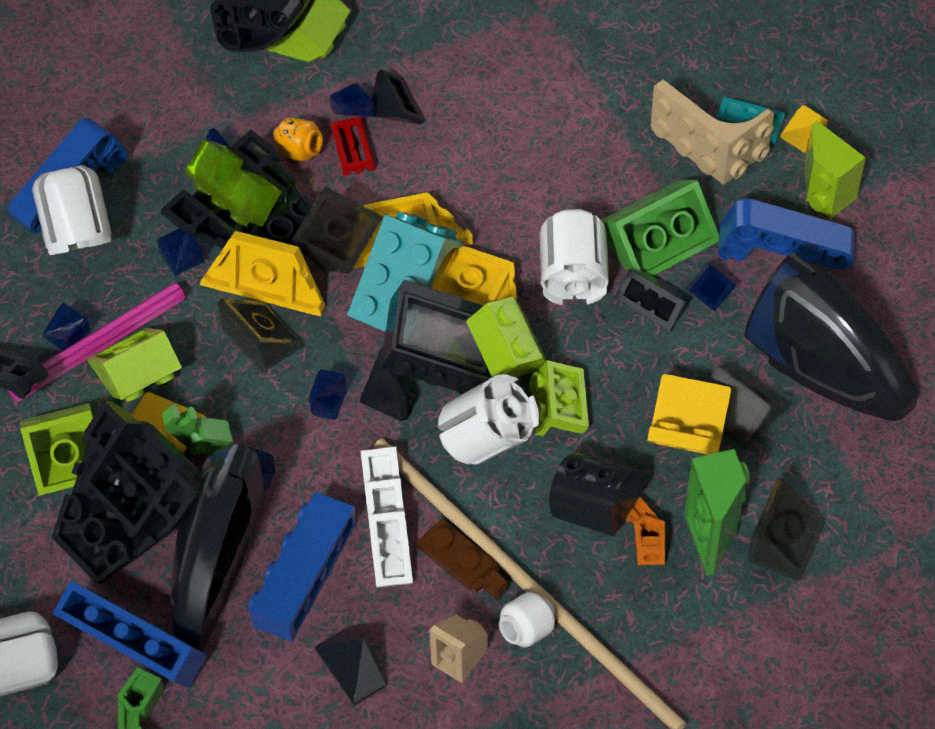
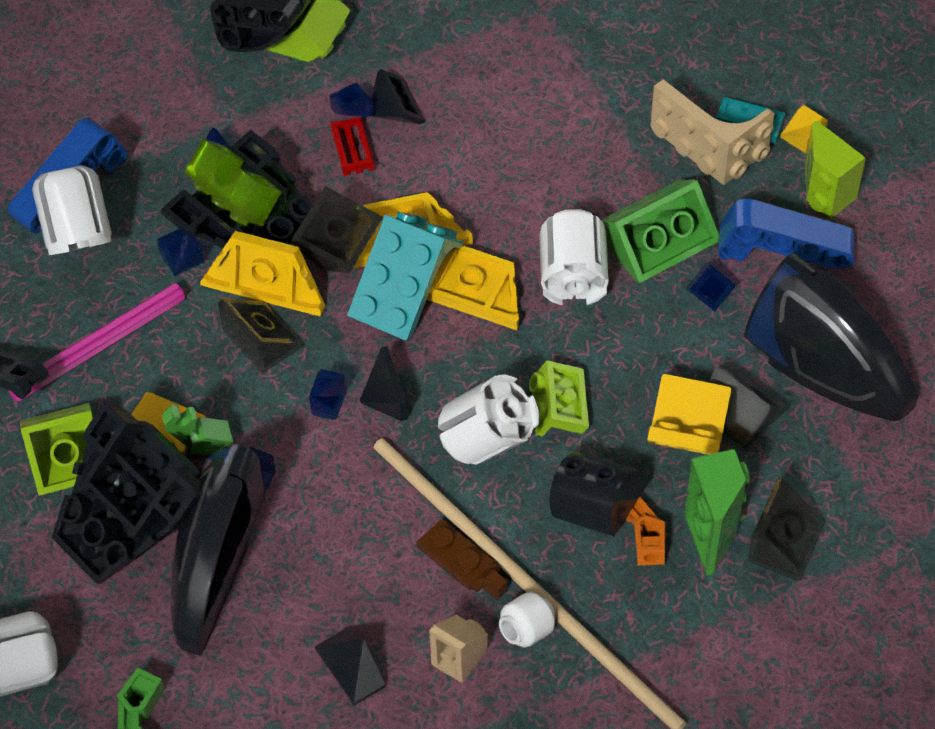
clear blue slope [42,302,91,351] -> none
blue brick [52,581,207,688] -> none
lime slope [87,327,182,402] -> none
blue brick [248,492,356,642] -> none
light orange head [273,117,323,162] -> none
white slope [361,447,413,588] -> none
black window [380,280,490,394] -> none
lime slope [466,296,546,377] -> none
black slope [615,268,687,331] -> none

